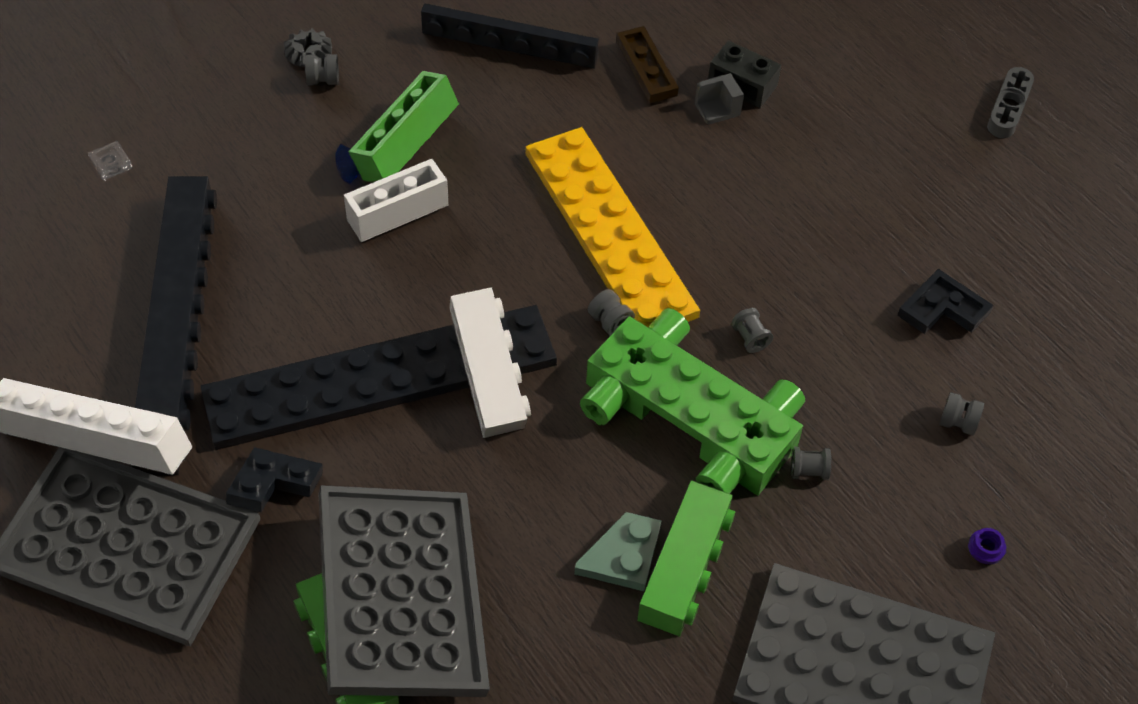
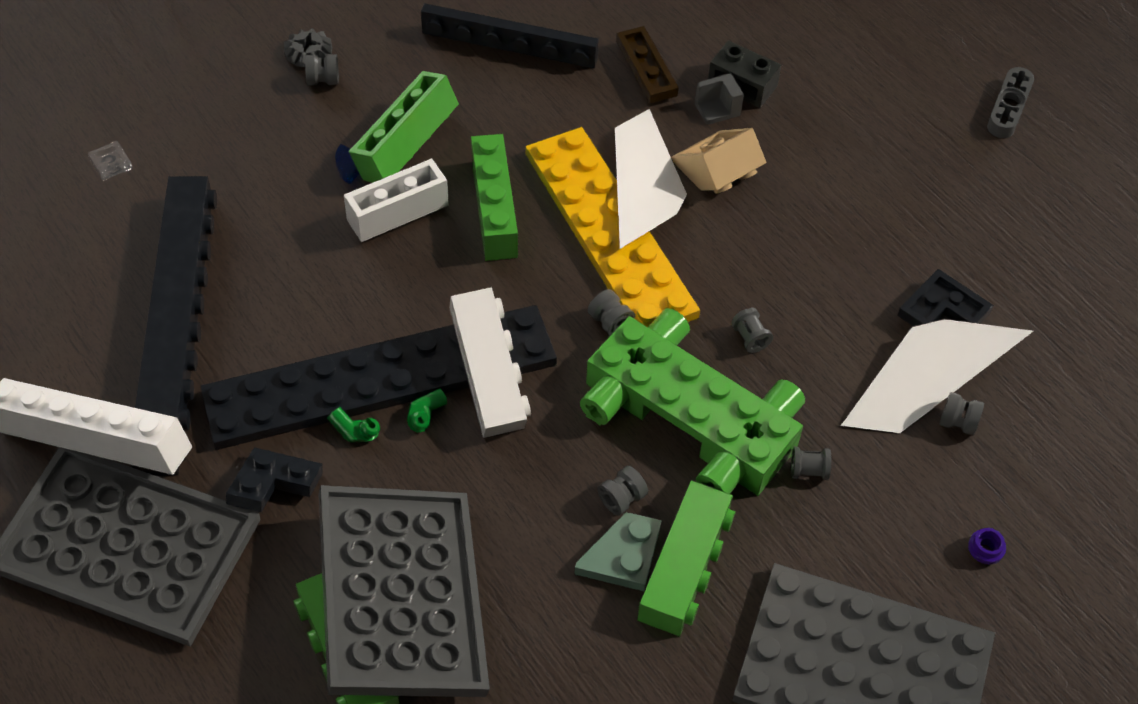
none -> green arm [327,407,380,443]
none -> green arm [407,388,447,432]
none -> bright green brick [471,134,518,261]
none -> dark grey wheel [597,465,649,516]
none -> white sticker [615,109,687,249]
none -> tan slope [671,128,767,193]
none -> white sticker [841,319,1033,433]

